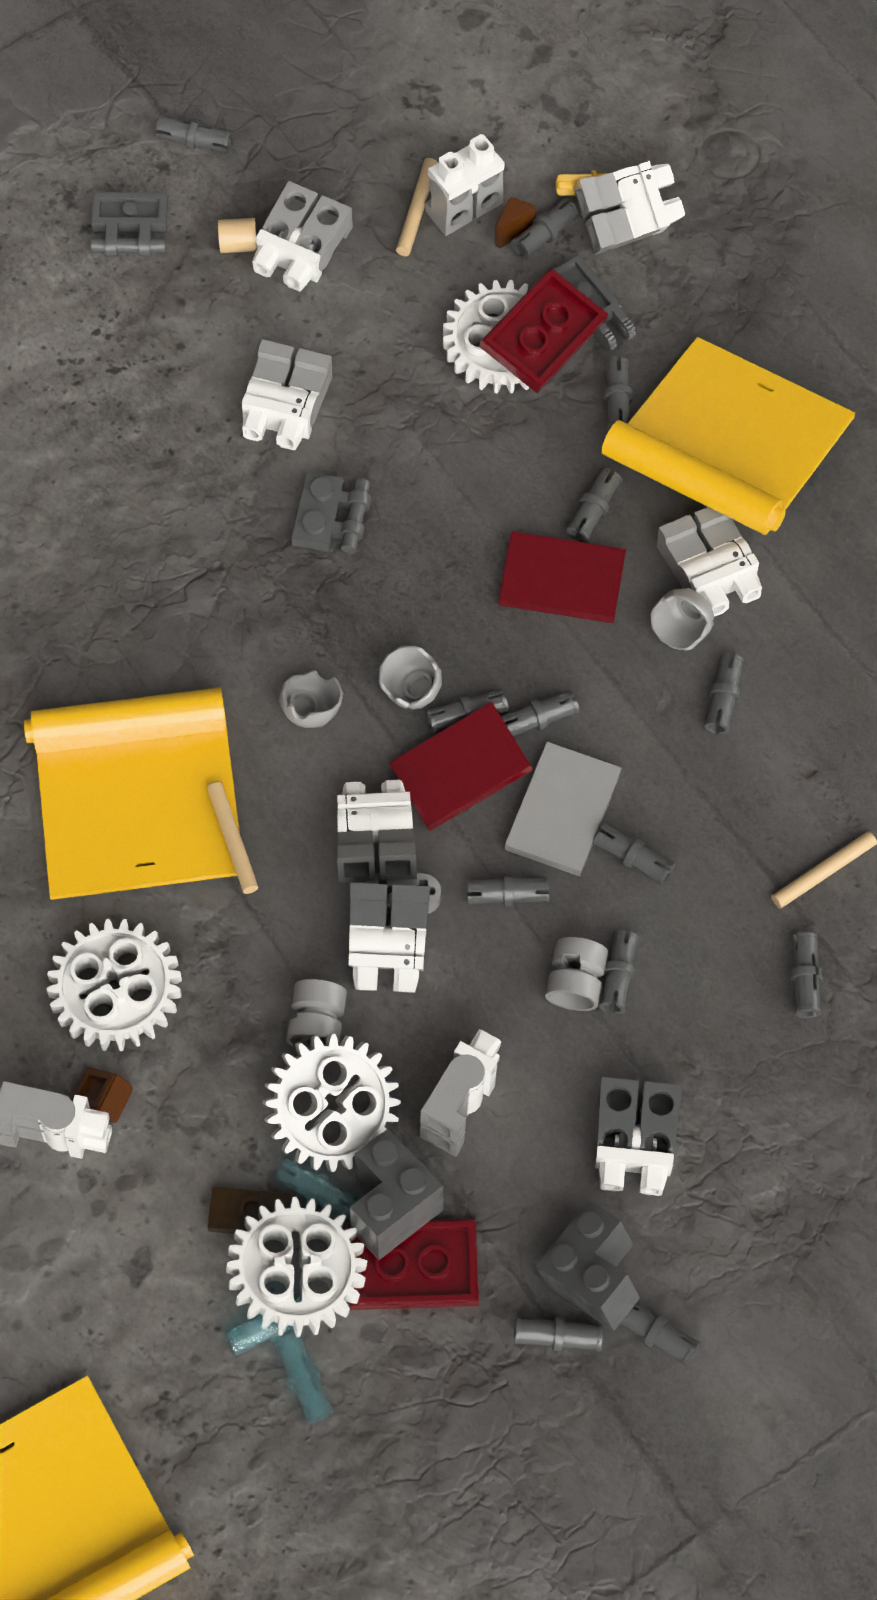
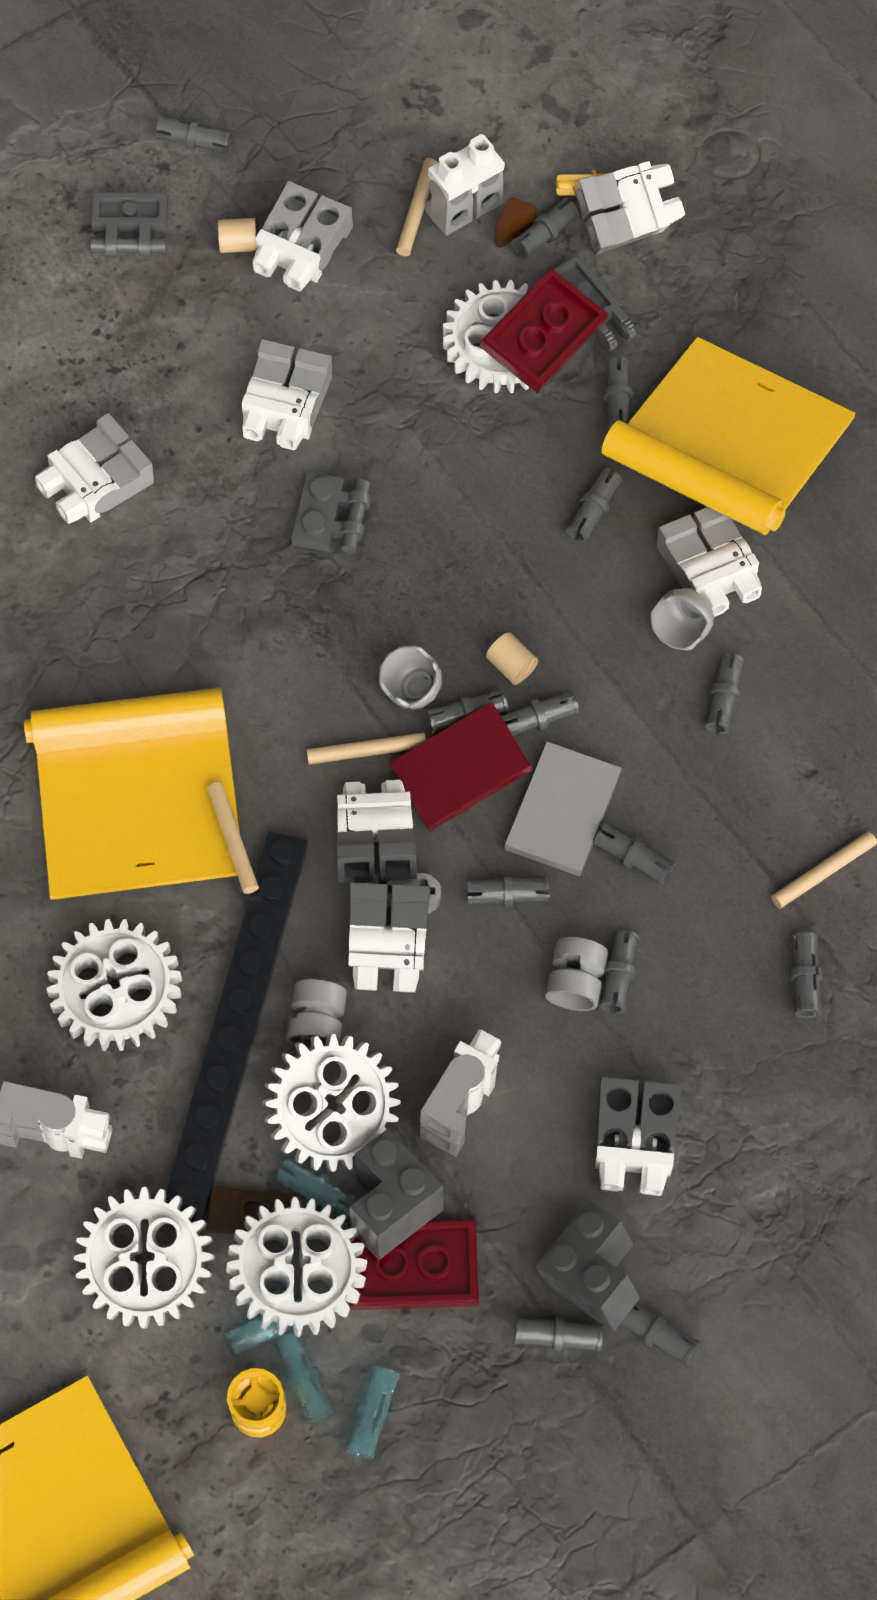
reddish brown slope [71,1067,133,1123] -> none
light grey hair [278,670,344,728] -> none
dark red tile [499,531,626,624] -> none
none -> hips [35,413,154,524]
none -> white gear [74,1187,215,1329]
none -> black plate [166,831,308,1223]
none -> yellow wheel [227,1368,287,1437]
none -> tan bar [306,732,426,765]
none -> clear light blue pin [346,1366,401,1459]
none -> tan beam [486,632,538,685]

